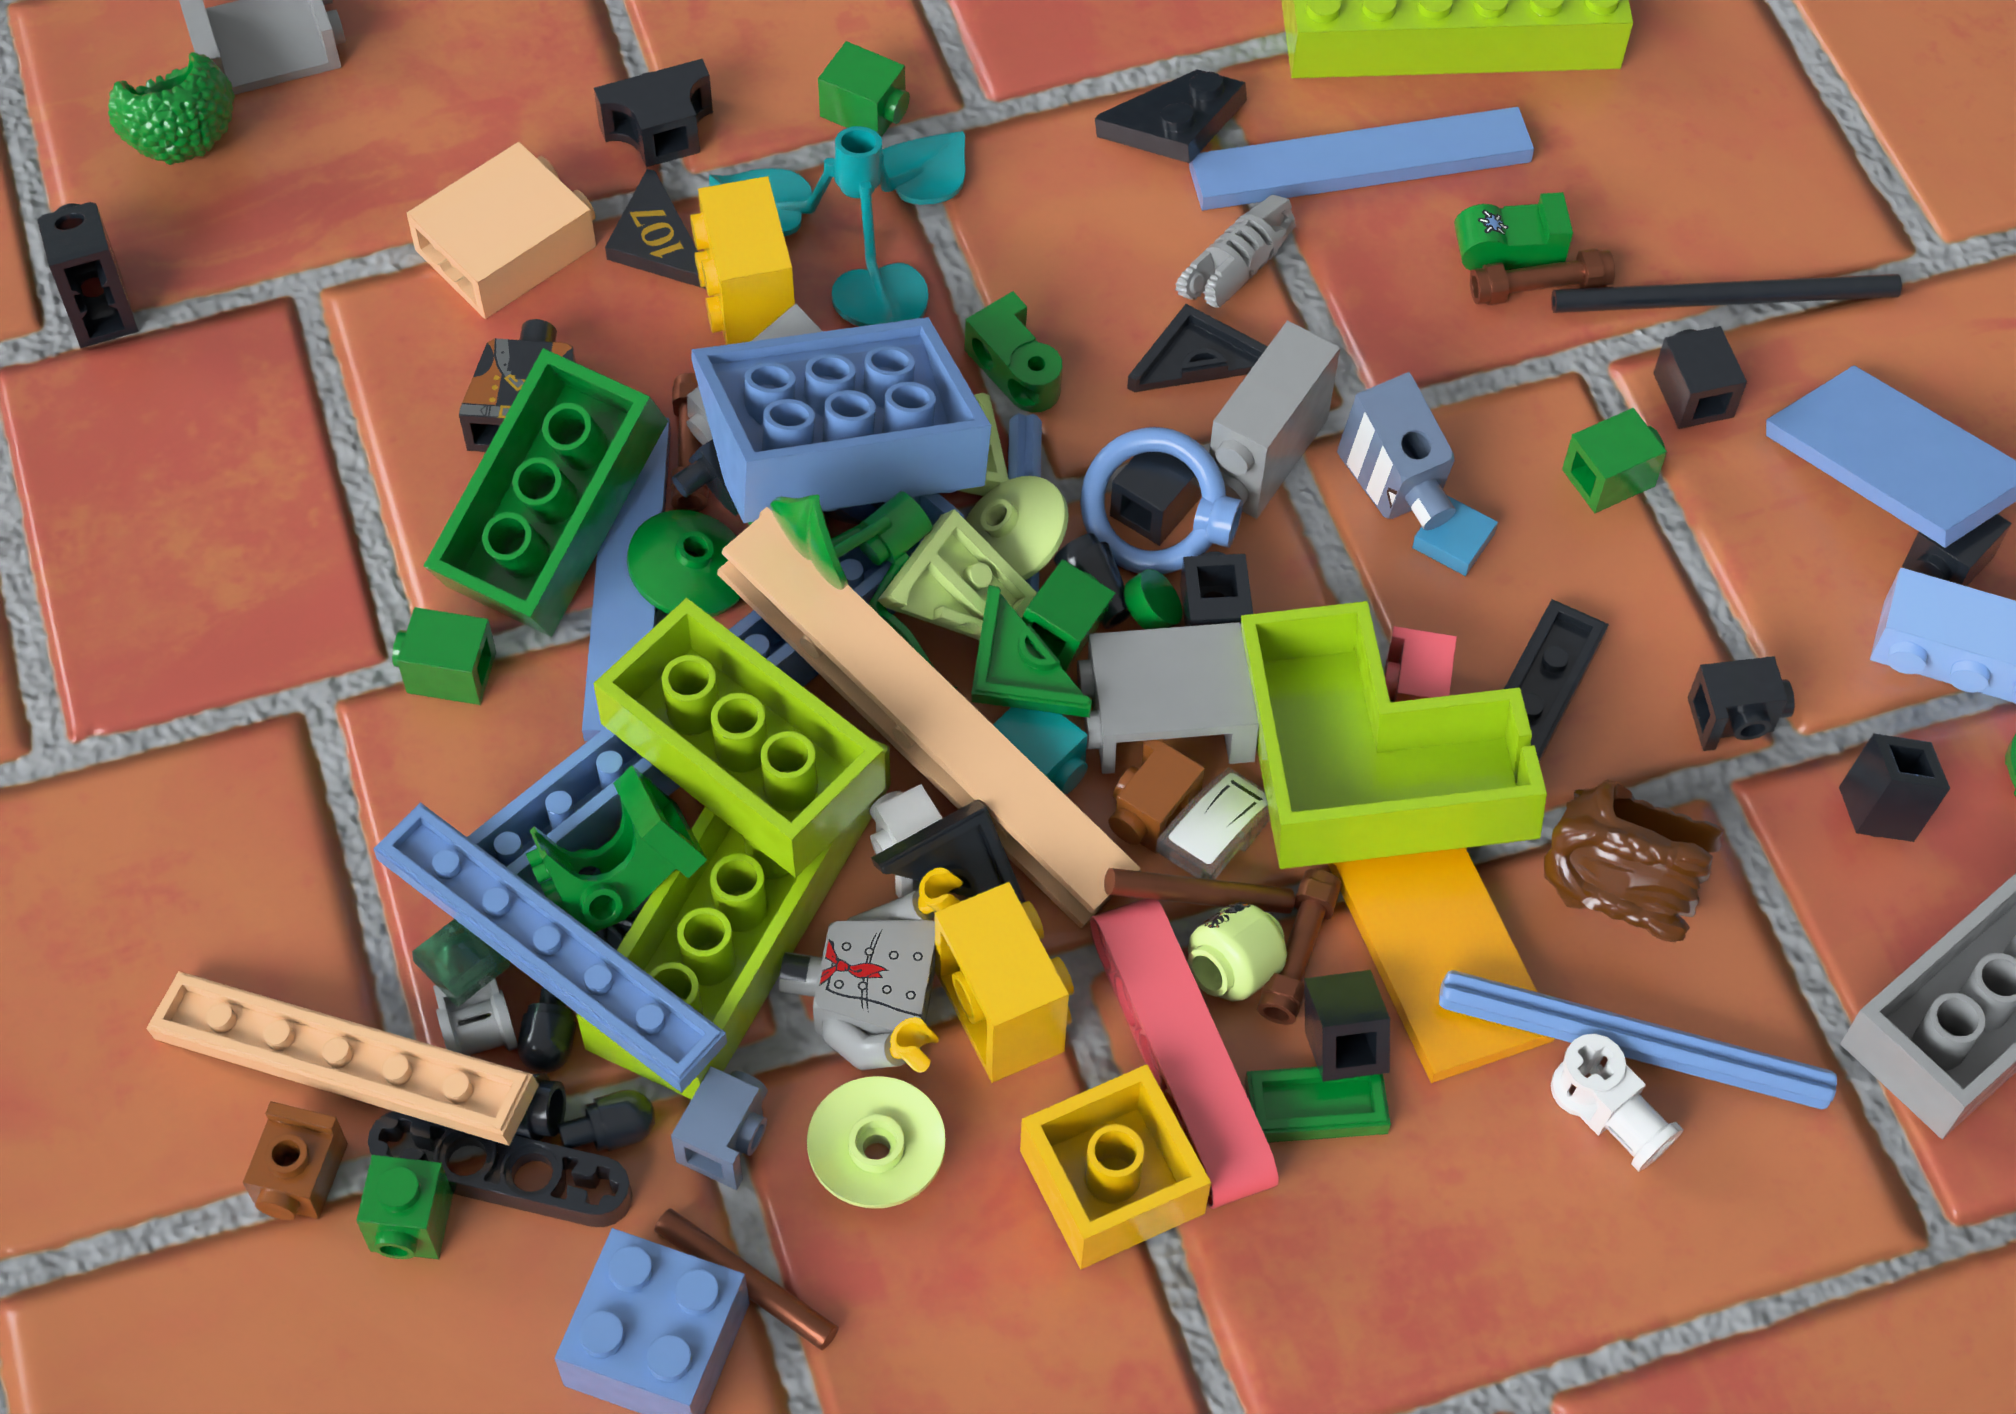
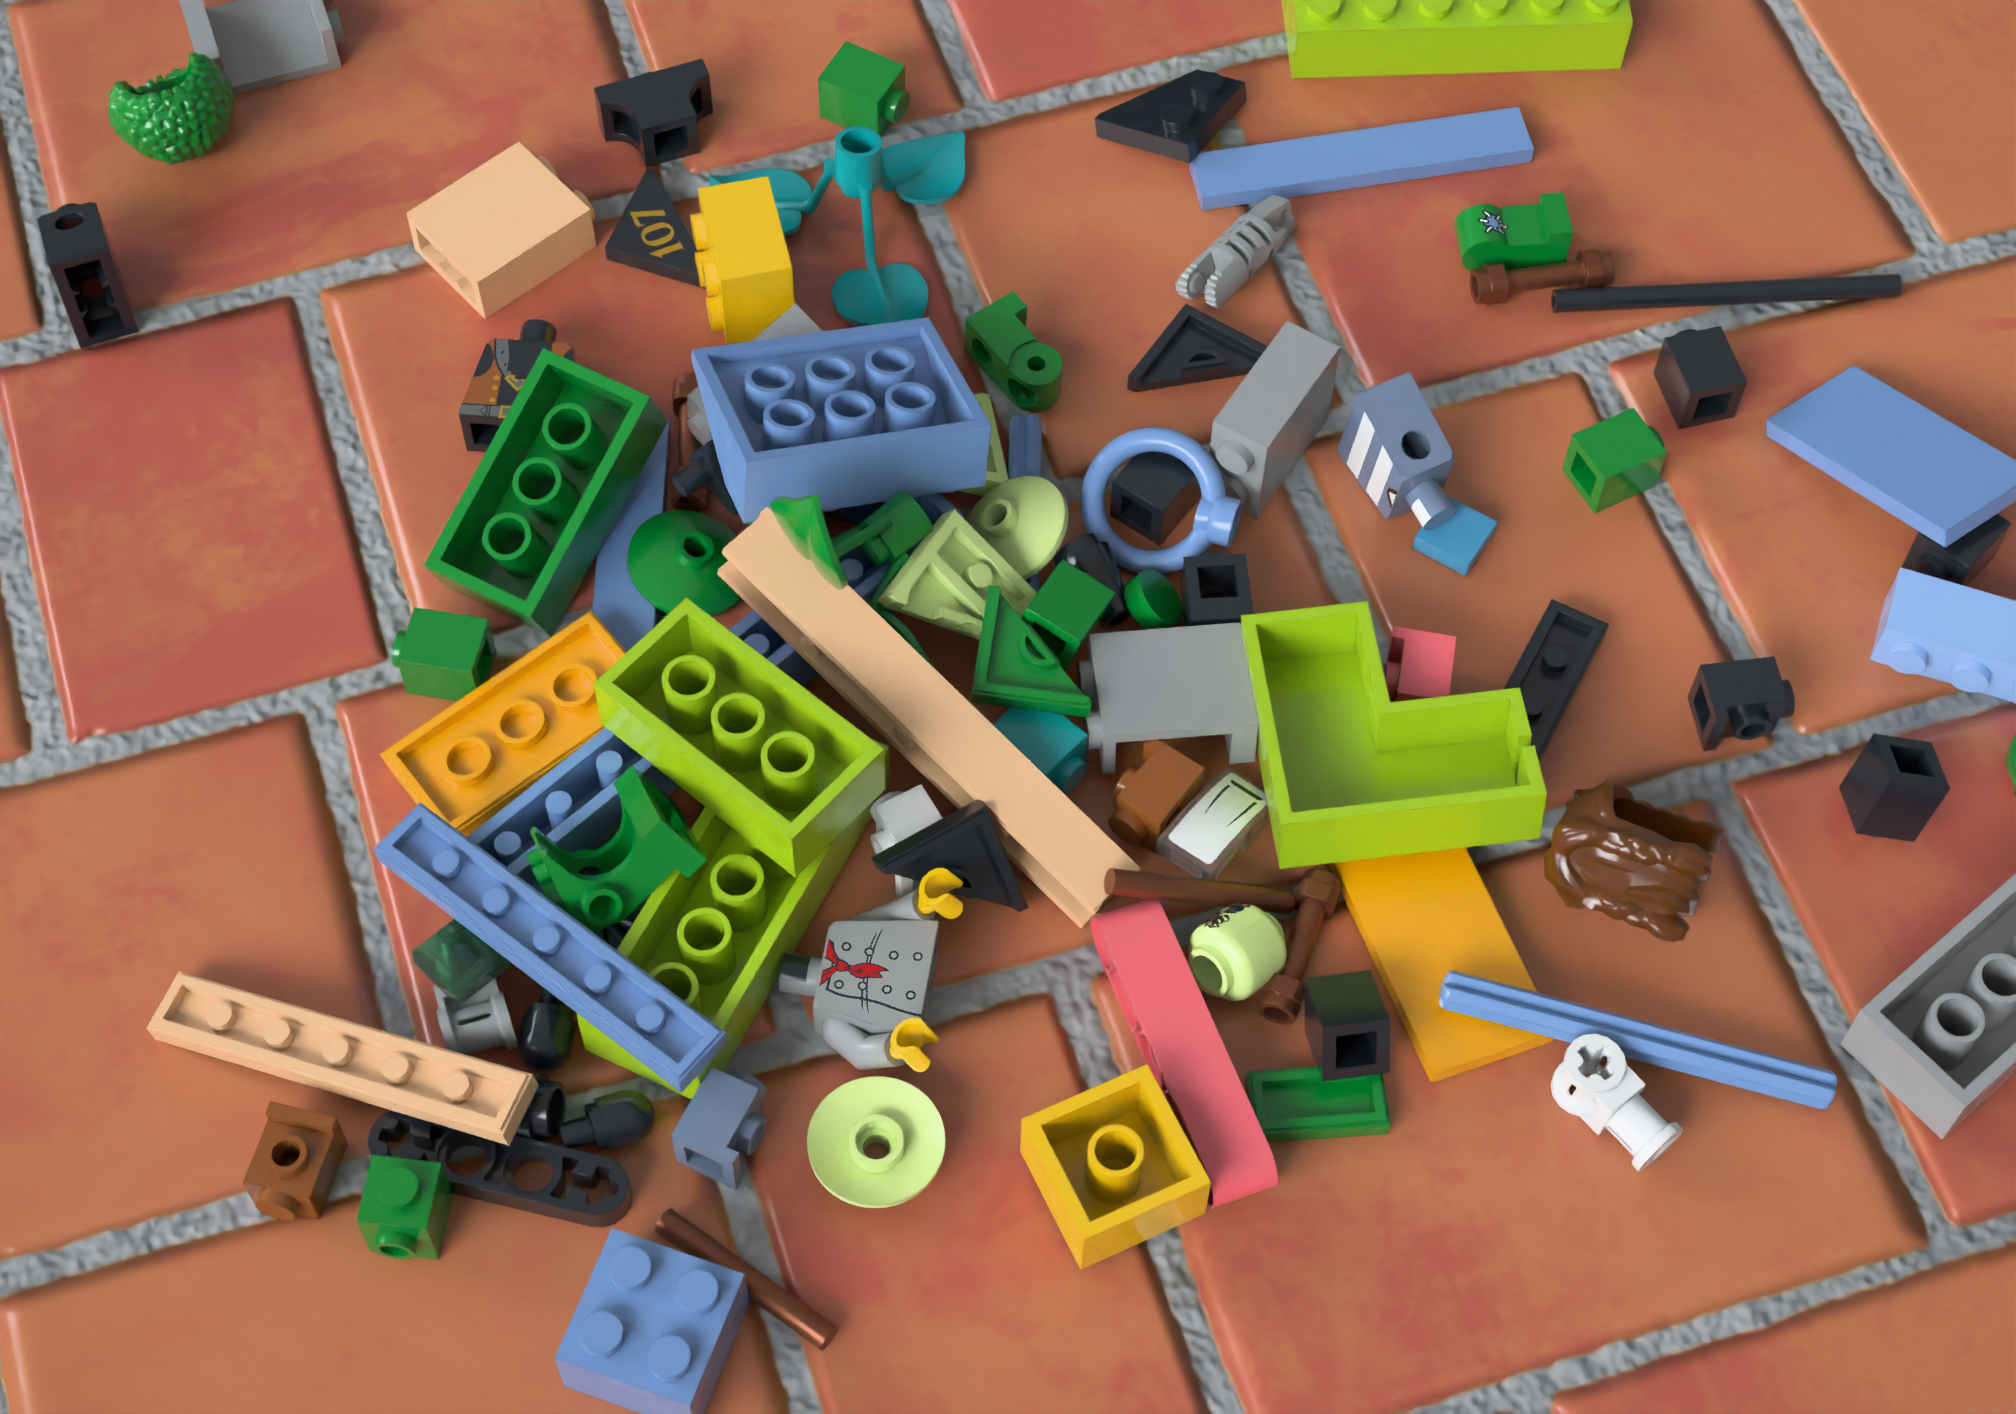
yellow brick [935,882,1074,1083] -> none
none -> light orange tile [380,610,627,837]

